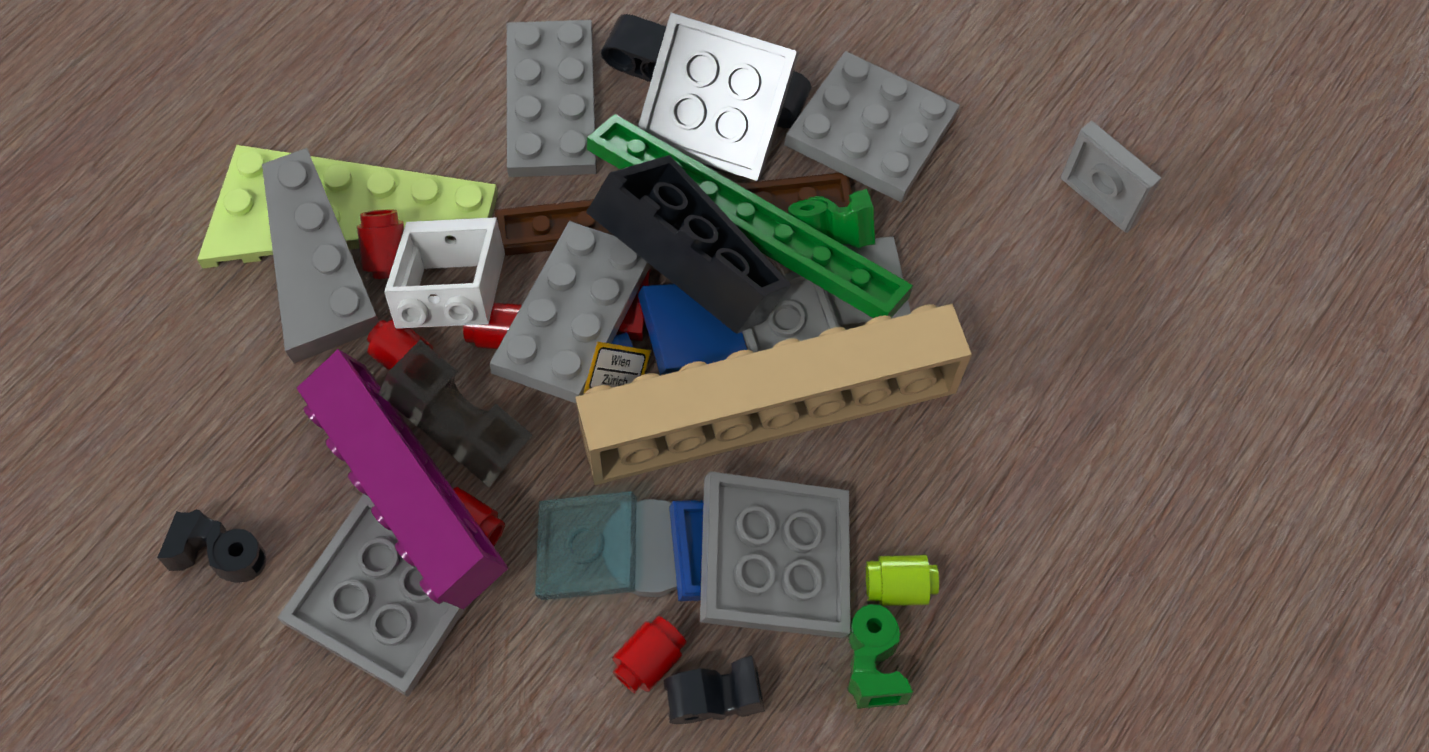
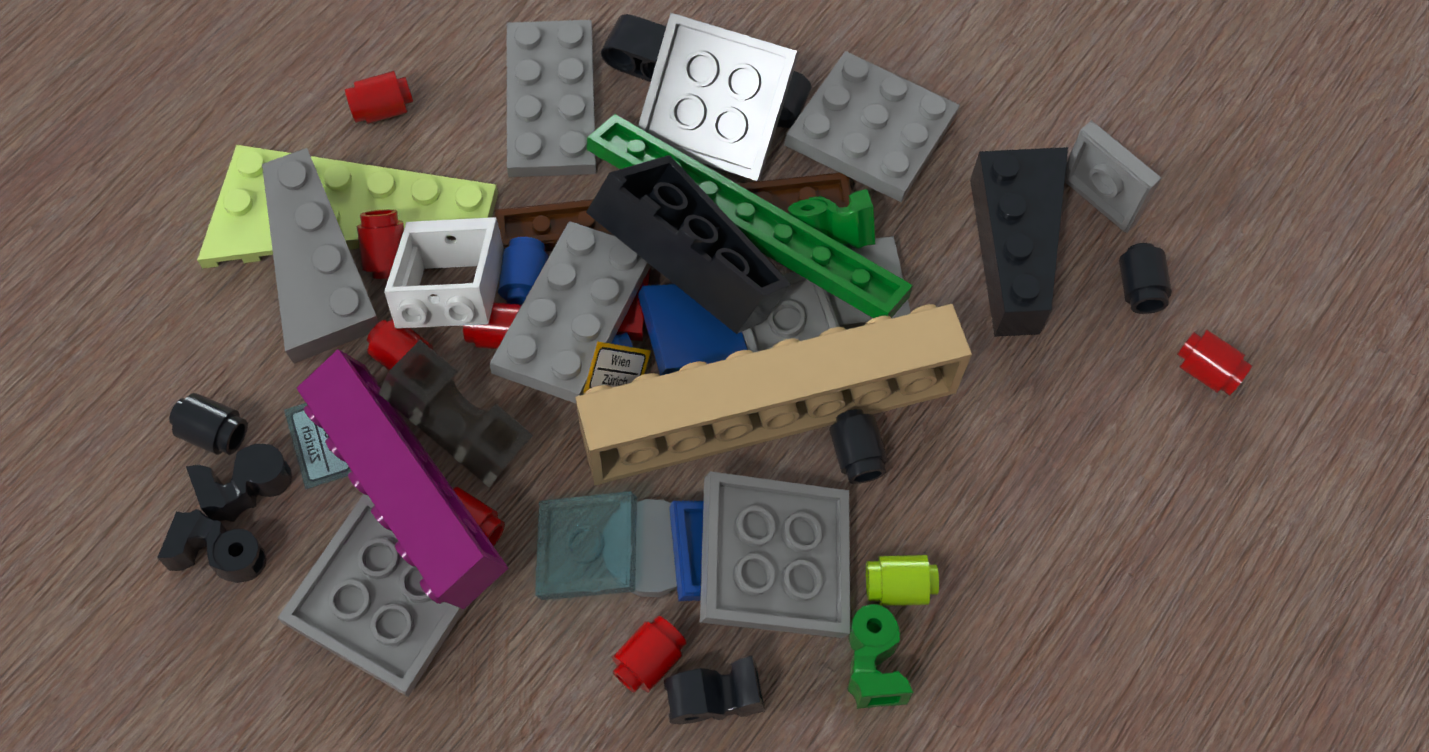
none -> black brick [169,393,248,455]
none -> black leg [186,444,292,522]
none -> clear light blue sticker [284,403,351,489]
none -> red brick [345,71,413,124]
none -> blue brick [498,237,549,304]
none -> black brick [829,409,888,484]
none -> black wedge [970,147,1068,337]
none -> black brick [1119,243,1172,314]
none -> red brick [1177,330,1253,396]

